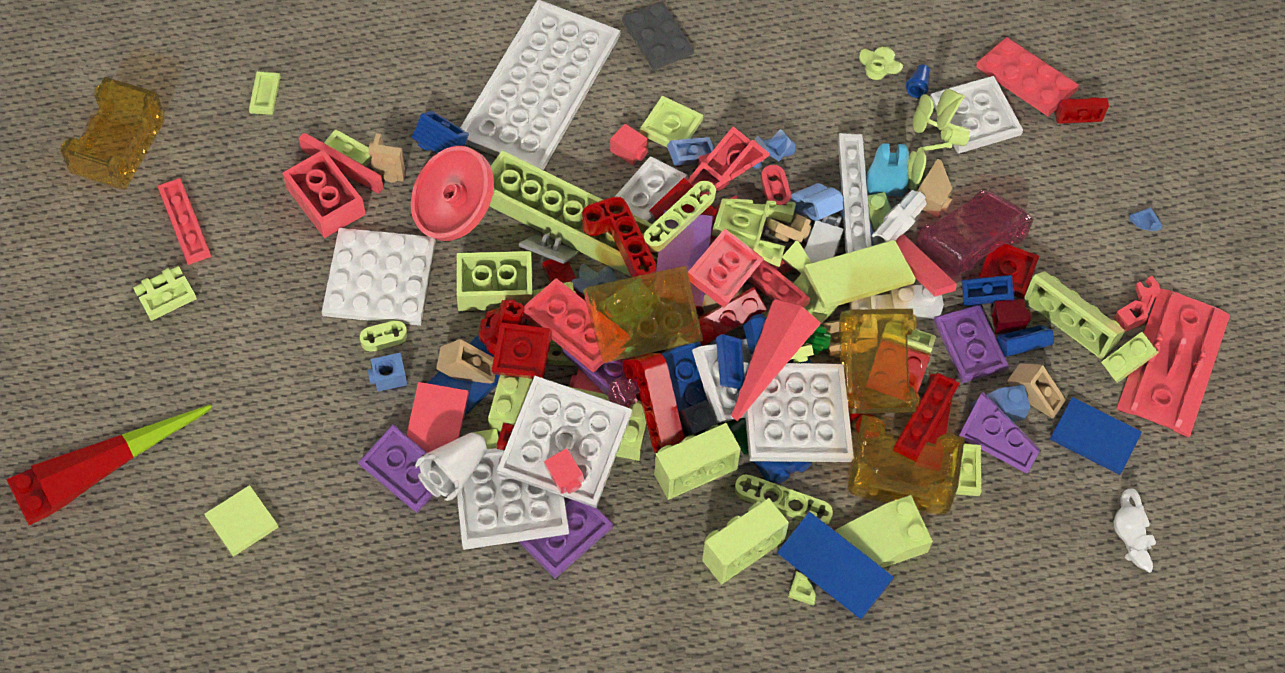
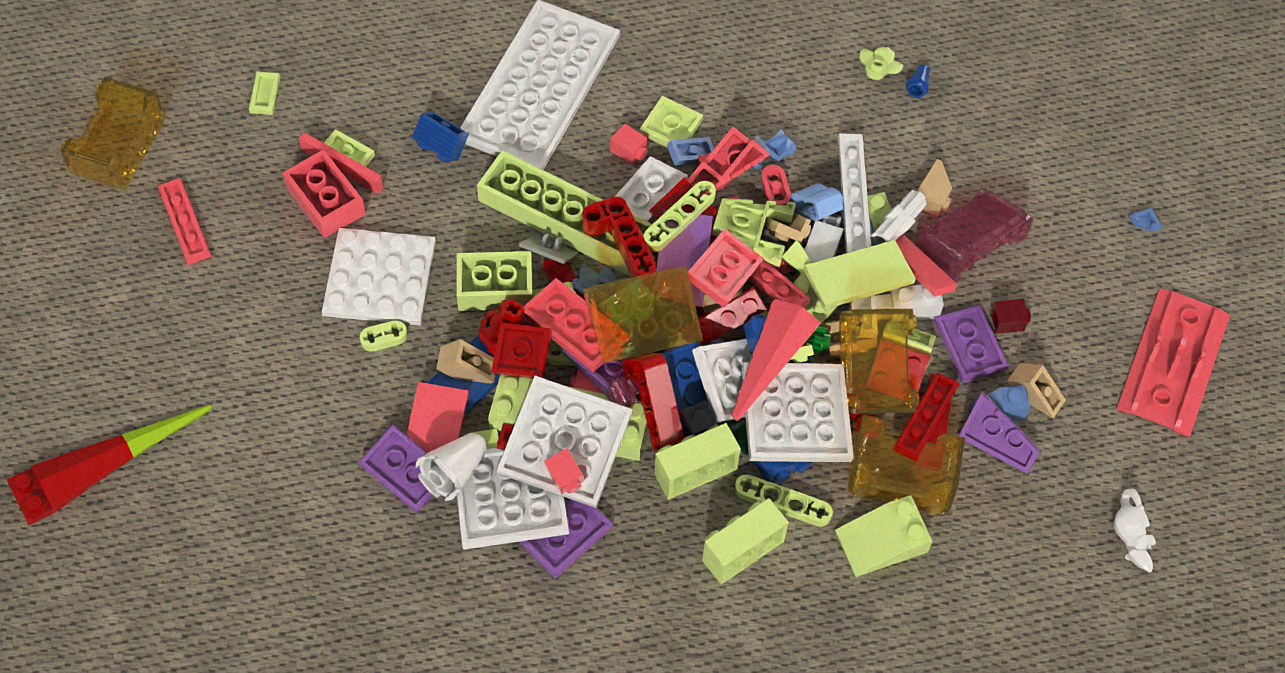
yellowish green plate [133,266,197,321] -> none
yellowish green tile [204,485,279,557] -> none
medium blue brick [367,353,407,392] -> none
tan bracket [368,133,406,182] -> none
coral dish [411,146,494,241] -> none
dark grey plate [622,1,694,70] -> none
blue tile [716,334,745,390] -> none
blue tile [777,511,894,620] -> none
yellowish green tile [788,571,816,606] -> none
medium azure piece [866,143,909,197] -> none
yellowish green plant [908,89,970,191] -> none
white plate [930,76,1023,154] -> none
yellowish green plate [953,443,981,496] -> none
blue brick [962,275,1015,306] -> none
coral plate [976,37,1079,116] -> none
red plate [979,239,1040,299] -> none
blue brick [997,324,1054,357] -> none
yellowish green slope [1024,271,1125,360] -> none
blue tile [1050,397,1142,475] -> none
red bracket [1054,97,1109,124] -> none
yellowish green plate [1101,332,1159,383] -> none
coral piece [1114,276,1160,332] -> none

